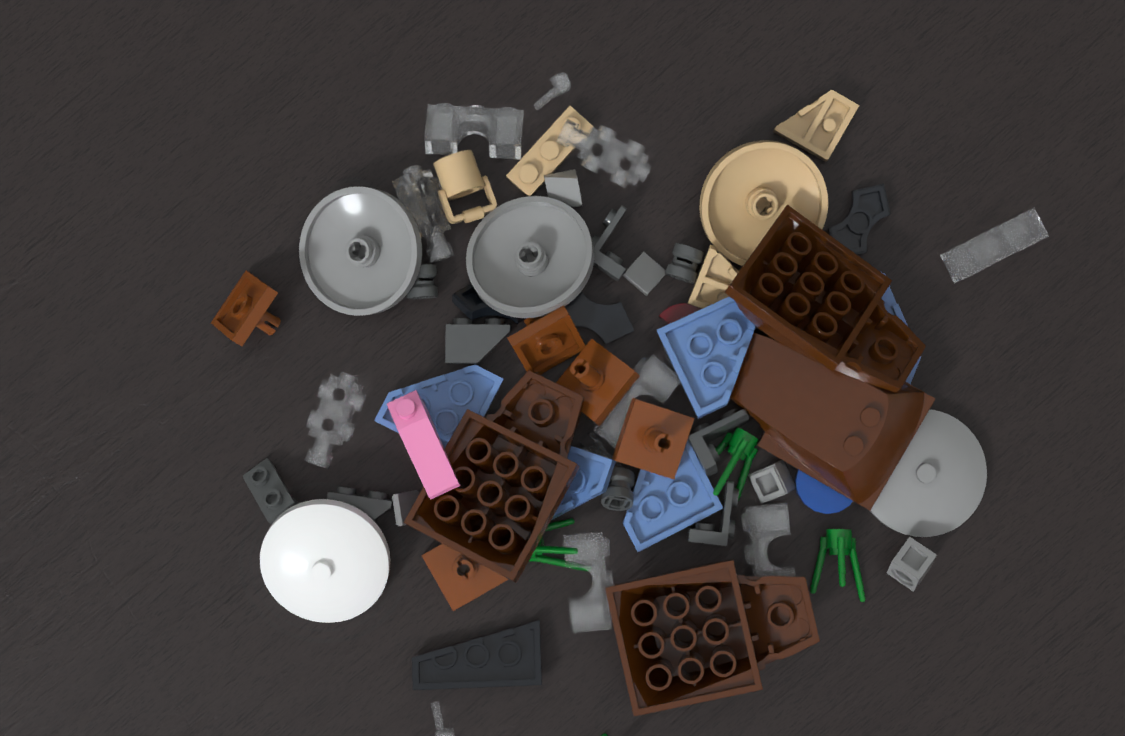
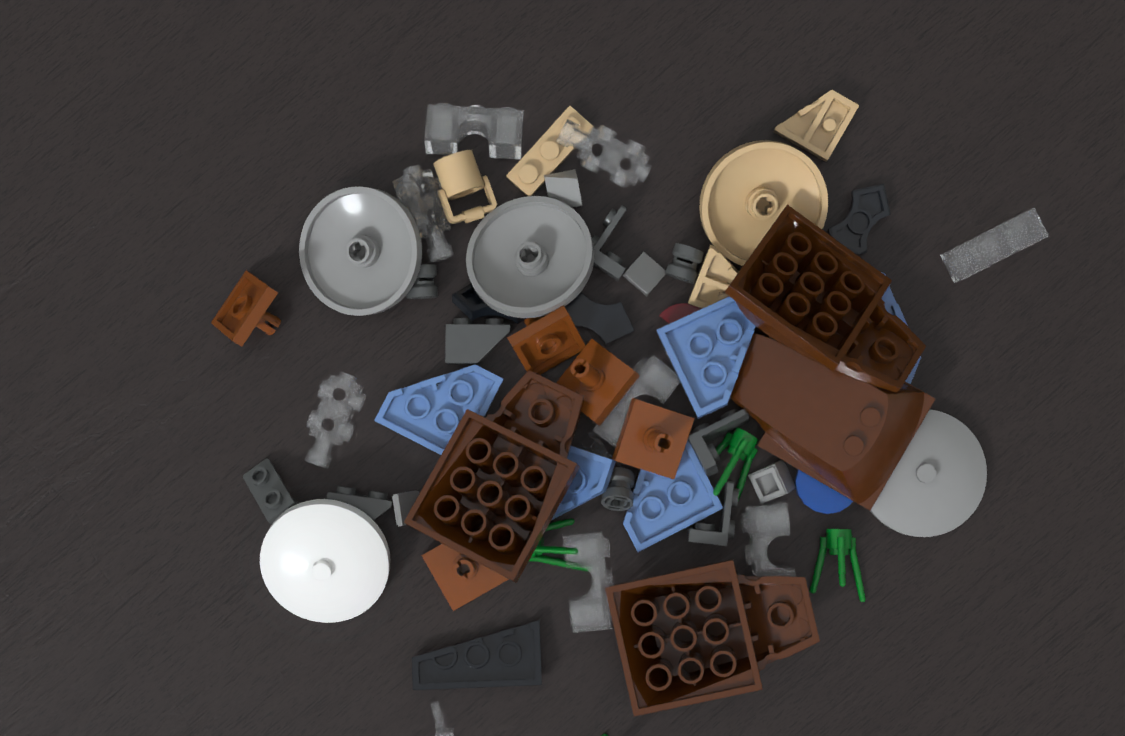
bright pink slope [387,390,460,500] -> none
clear hand [533,72,571,110] -> none
light grey brick [887,537,937,592] -> none

